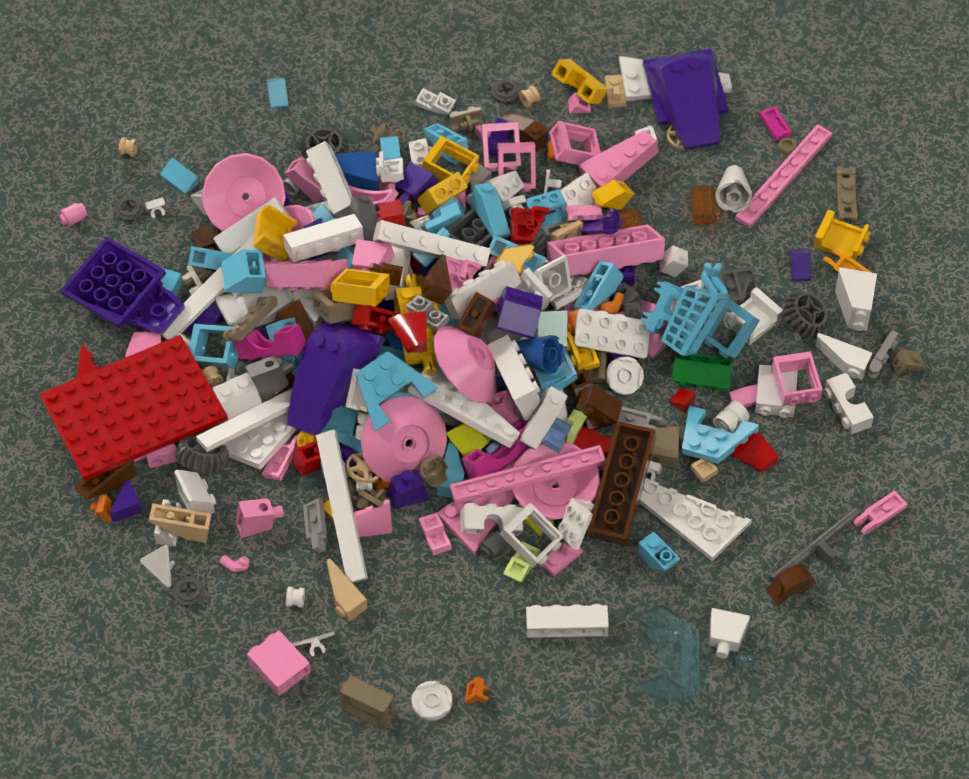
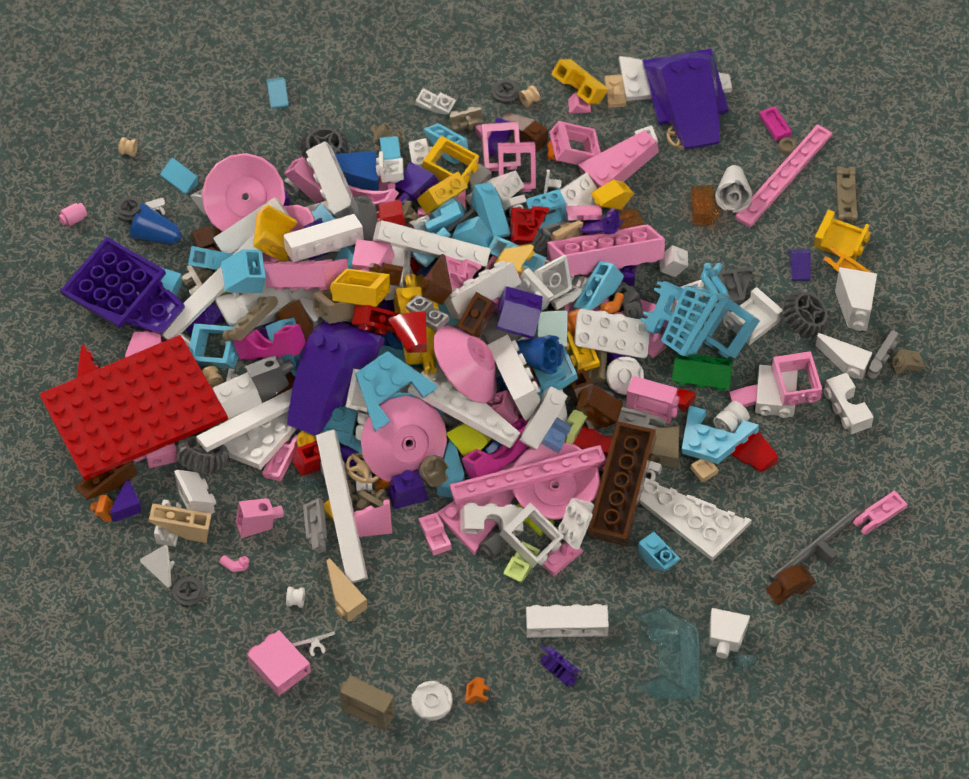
none -> blue cone [129,203,182,245]
none -> medium azure slope [452,216,493,248]
none -> dark purple hinge [540,645,582,687]
none -> bright pink window [626,376,679,424]

